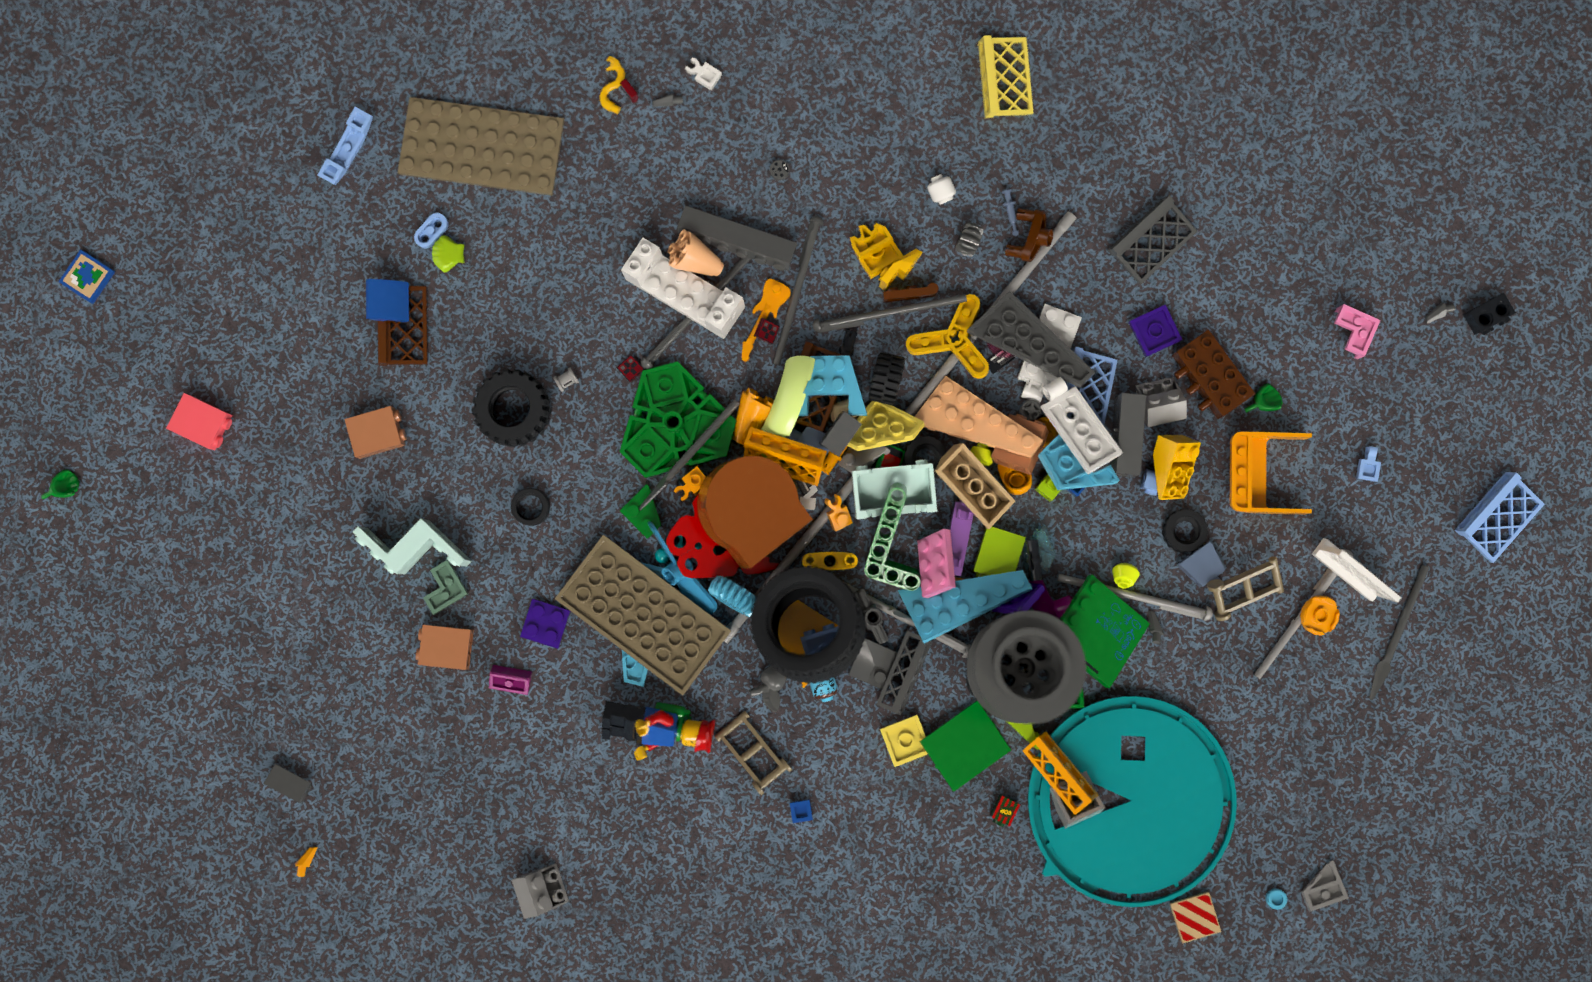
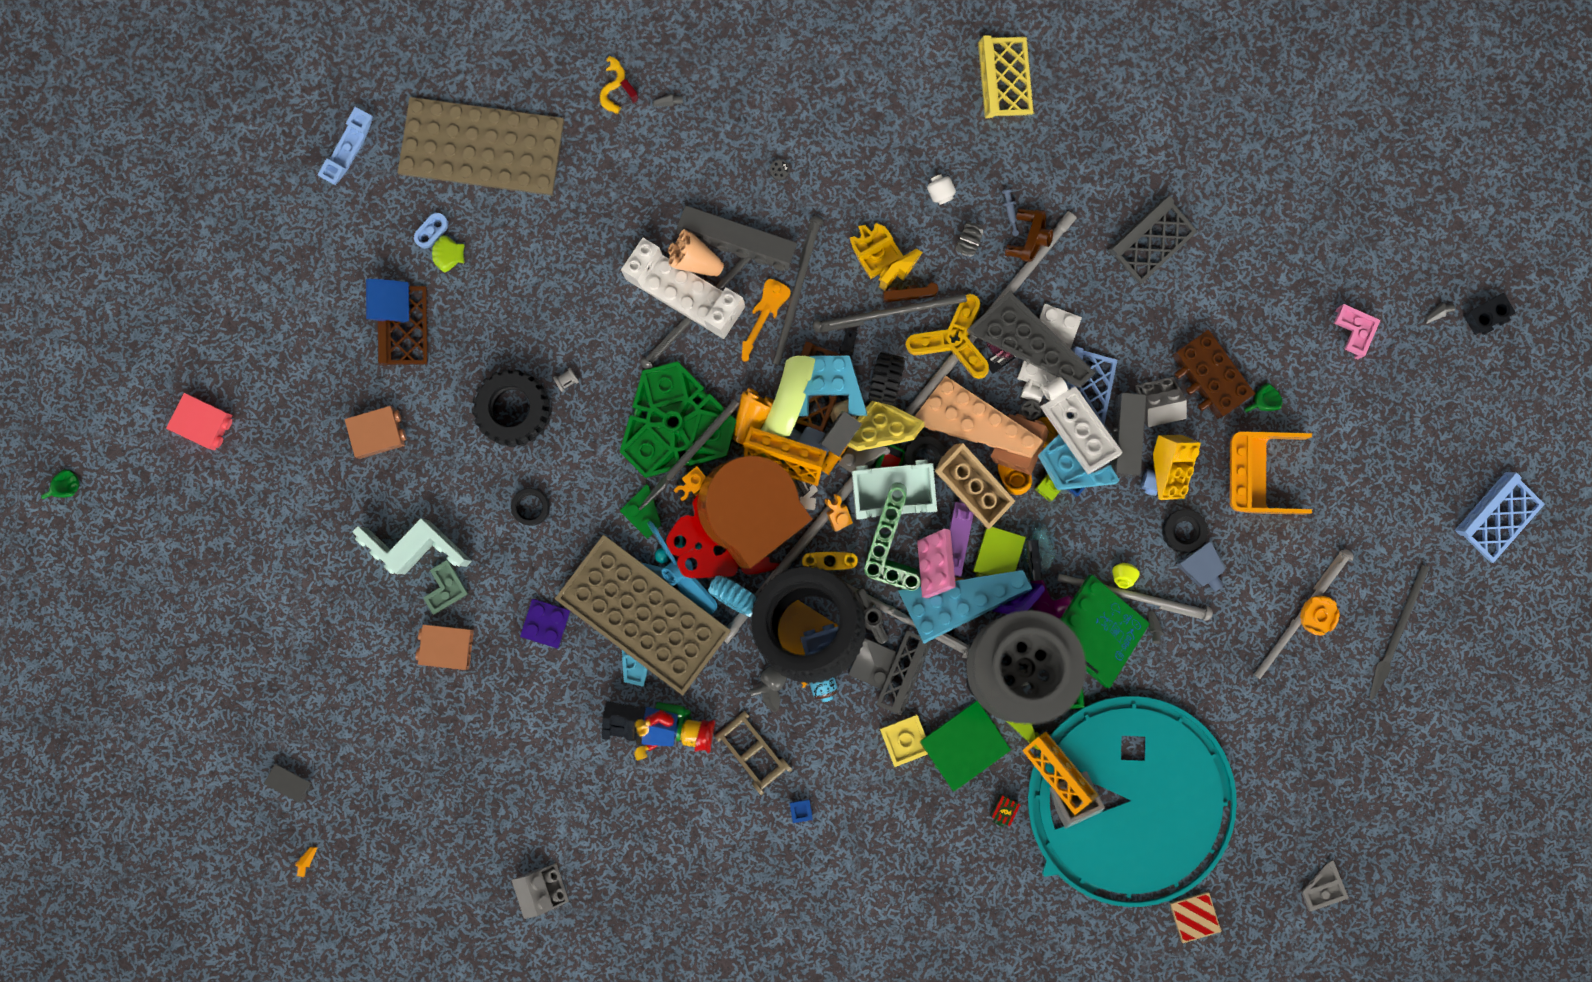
tile [58,249,115,304] -> none
magenta slope [489,665,532,695] -> none
tile [616,355,645,383] -> none
white plate [685,58,722,91] -> none
tile [754,318,780,344] -> none
neon yellow cone [970,443,993,466] -> none
dark purple plate [1128,305,1182,358] -> none
dark tan piece [1207,556,1284,621] -> none
medium azure tile [1266,888,1287,910] -> none
white fence [1312,538,1401,602] -> none
light blue plate [1356,446,1381,482] -> none

